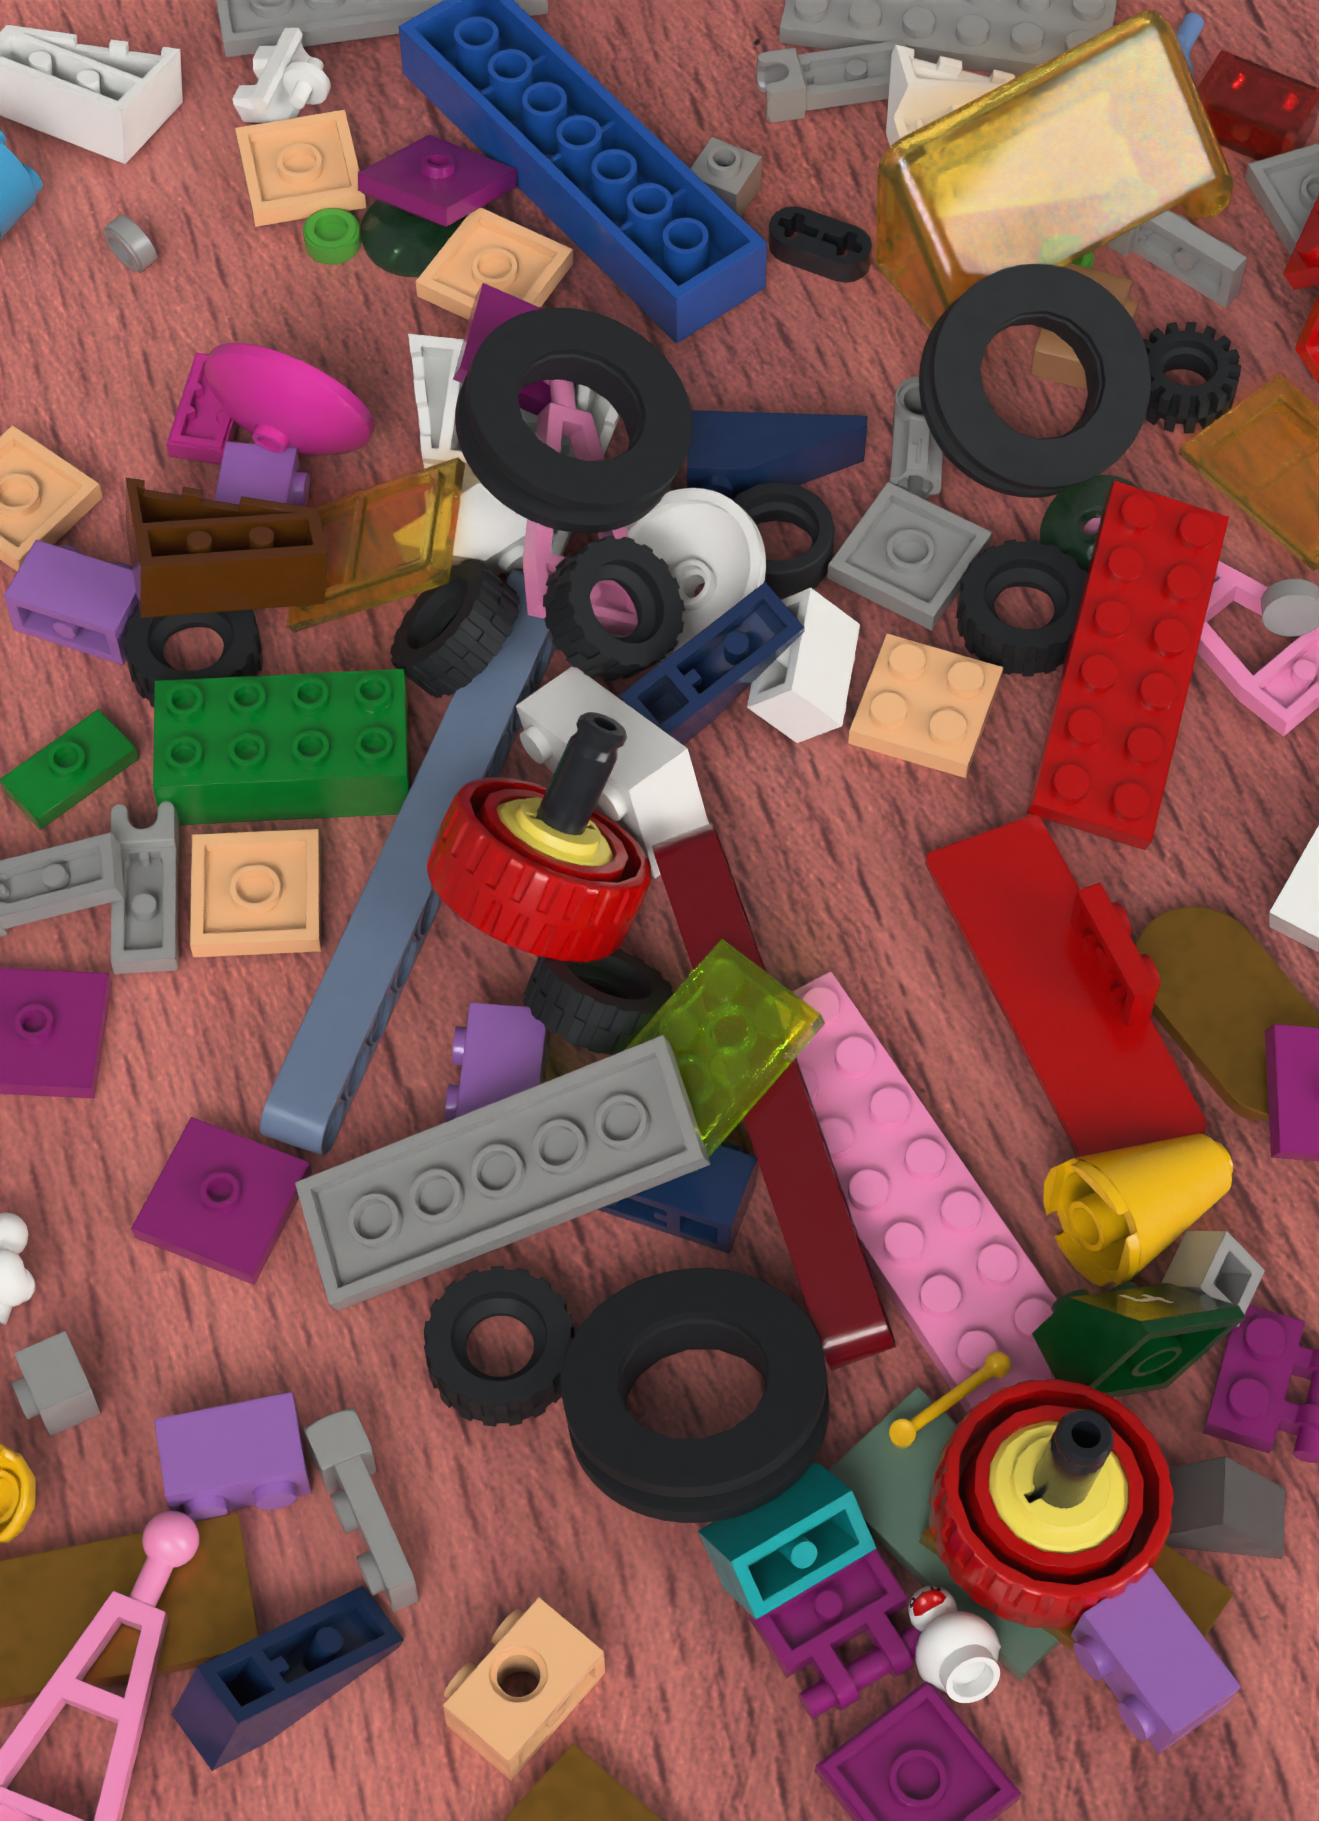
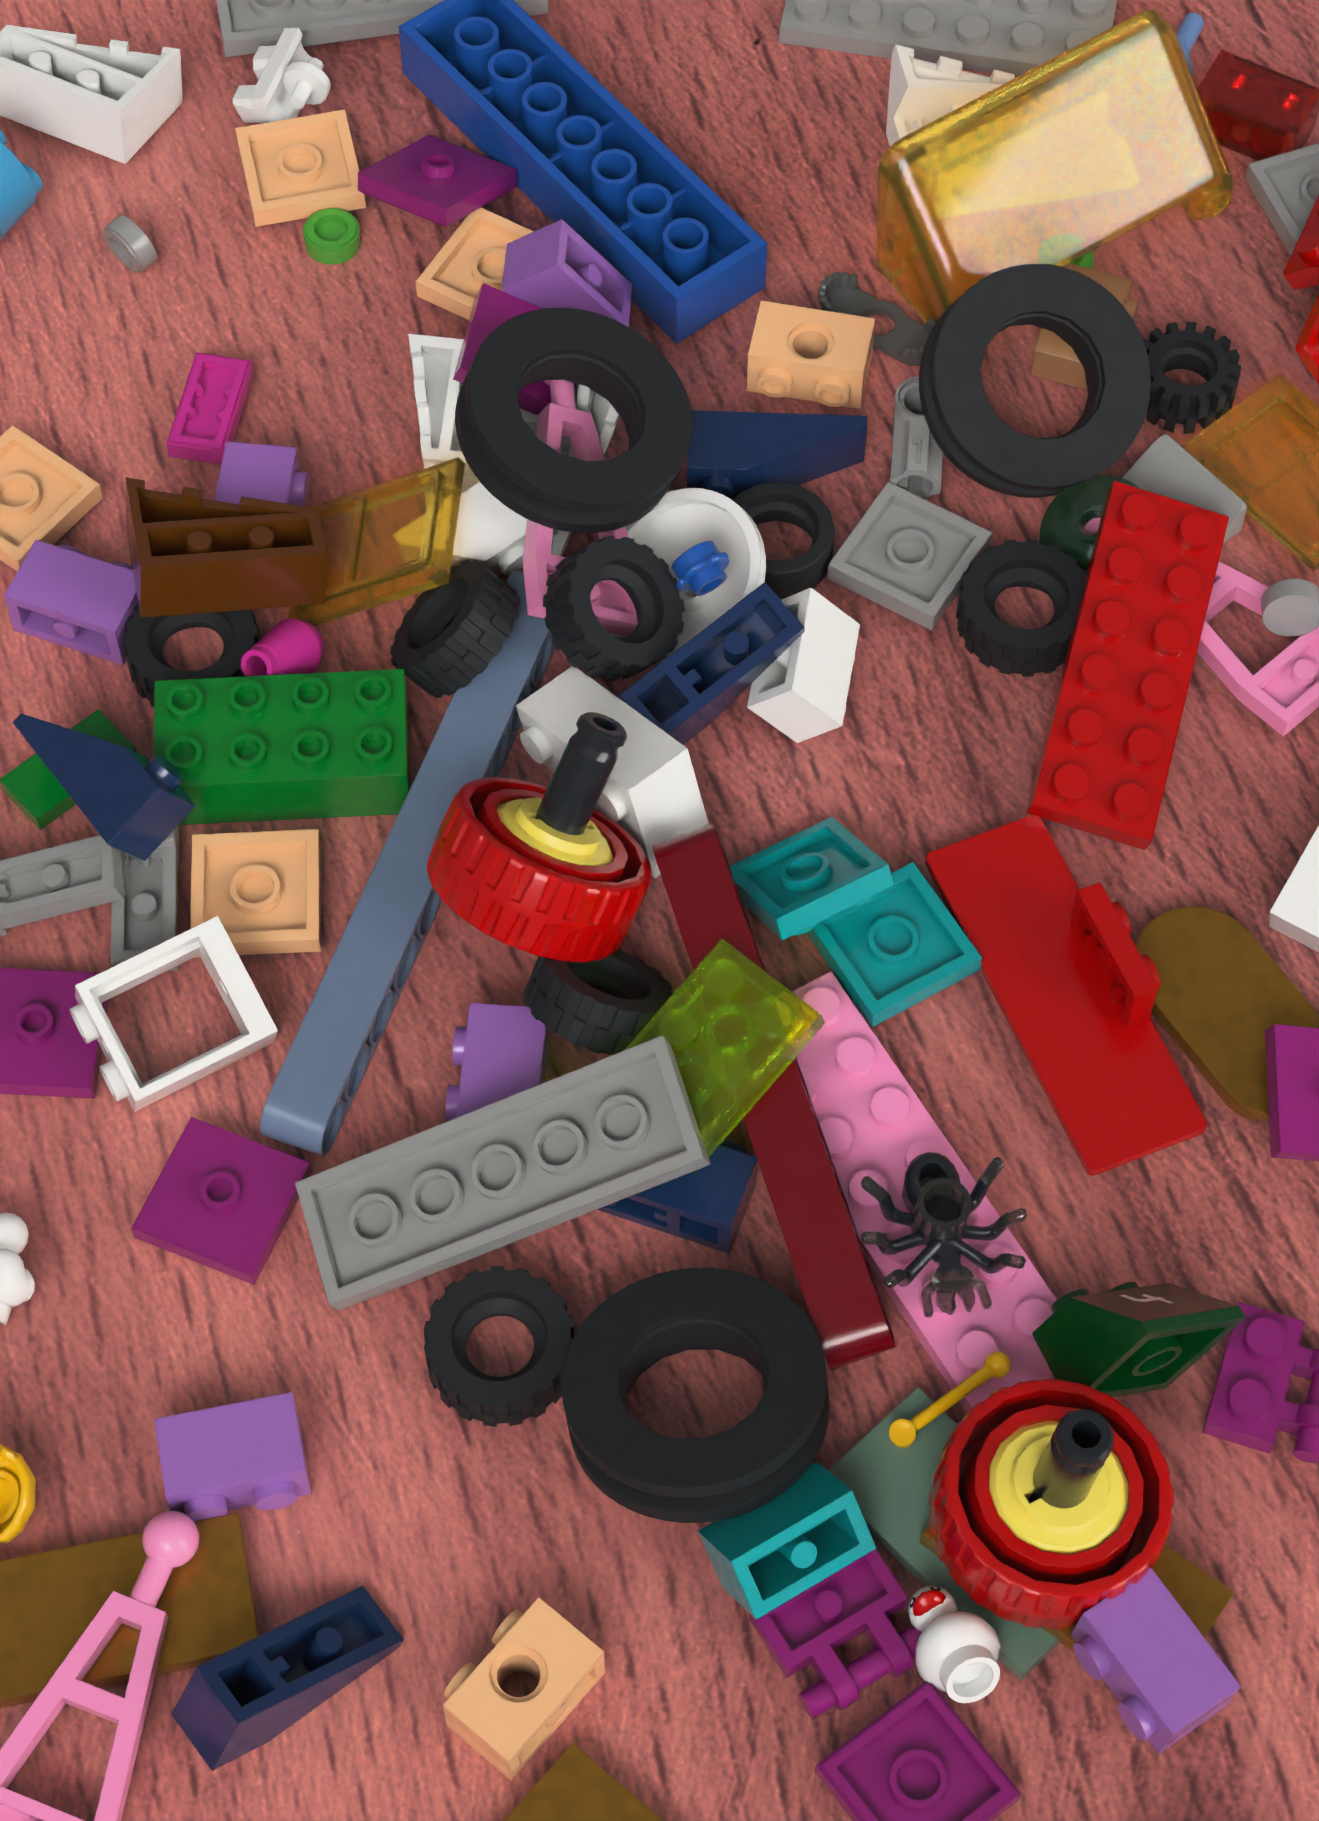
light grey plate [11,1331,101,1437] -> none
dark pink dish [204,343,375,456] -> none
light grey plate [304,1408,419,1613] -> none
clear green dish [360,199,468,277] -> none
light grey plate [691,137,762,217] -> none
light grey plate [756,39,906,123] -> none
black beam [768,206,872,283] -> none
light nougat plate [848,634,1004,778] -> none
yellow cone [1043,1133,1233,1287] -> none
light grey plate [1094,176,1247,308] -> none
light grey plate [1161,1231,1265,1327] -> none
dark grey slope [1165,1456,1285,1559] -> none
none -> dark blue slope [13,713,196,861]
none -> white window [69,916,278,1112]
none -> dark pink cone [241,618,324,676]
none -> medium lavender brick [502,219,633,327]
none -> blue plate [671,541,729,596]
none -> teal plate [730,817,894,940]
none -> light nougat brick [747,301,875,409]
none -> teal plate [806,862,982,1028]
none -> dark grey piece [818,272,935,366]
none -> animal [861,1152,1027,1318]
none -> light grey slope [1118,434,1247,544]

